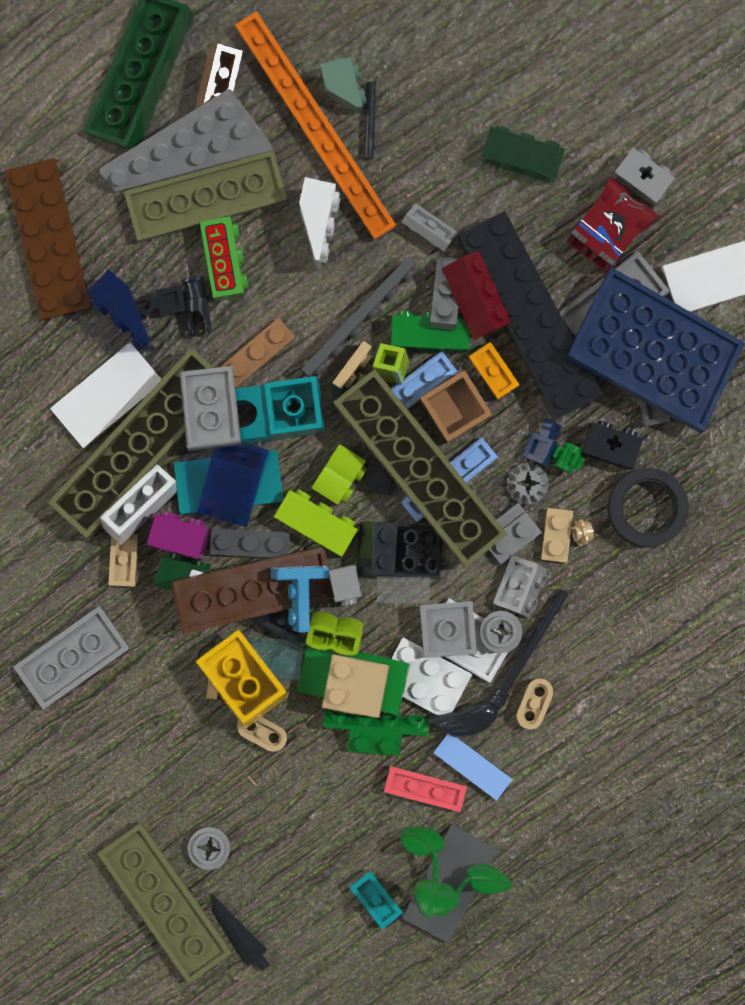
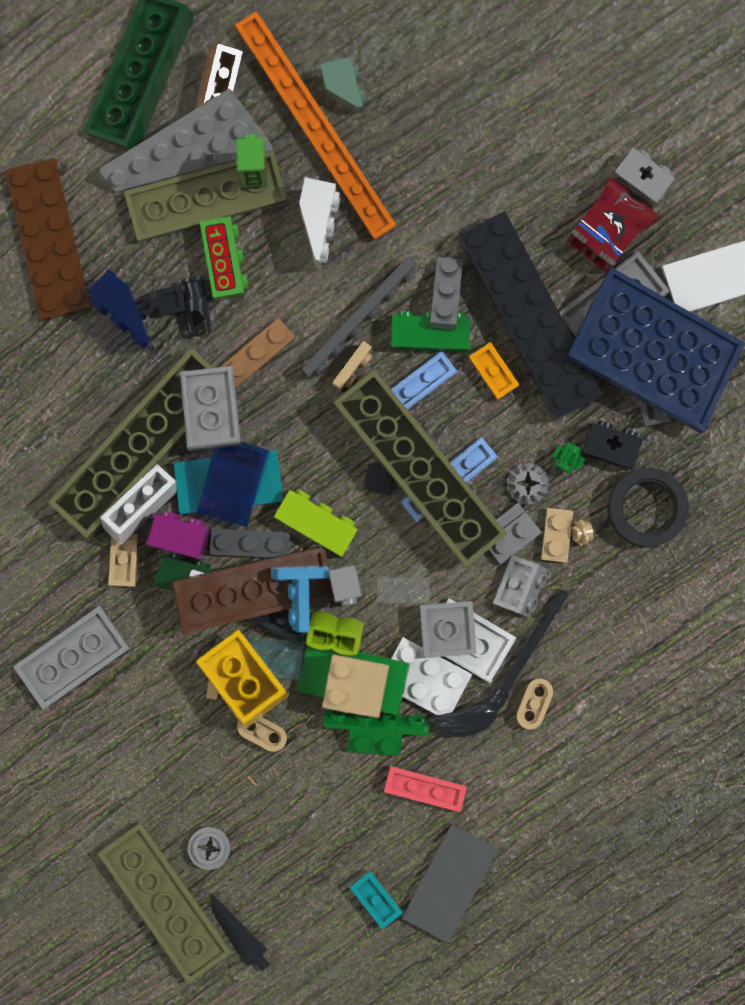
white tile [50,342,162,449] -> none
teal brick [235,376,326,444] -> none
lime brick [312,444,368,506] -> none
black slope [357,521,442,579] -> none
black bar [363,82,376,160] -> none
lime brick [373,343,409,385] -> none
green plant [401,826,513,919] -> none
light grey plate [402,204,458,251] -> none
medium nougat piece [419,370,492,445] -> none
light blue tile [433,734,512,800] -> none
dark red brick [442,251,511,340] -> none
clear green brick [480,125,565,184] -> none
light grey gear [480,611,522,653] -> none
dark blue plate [522,418,562,467] -> none
none -> bright green brick [236,134,268,188]

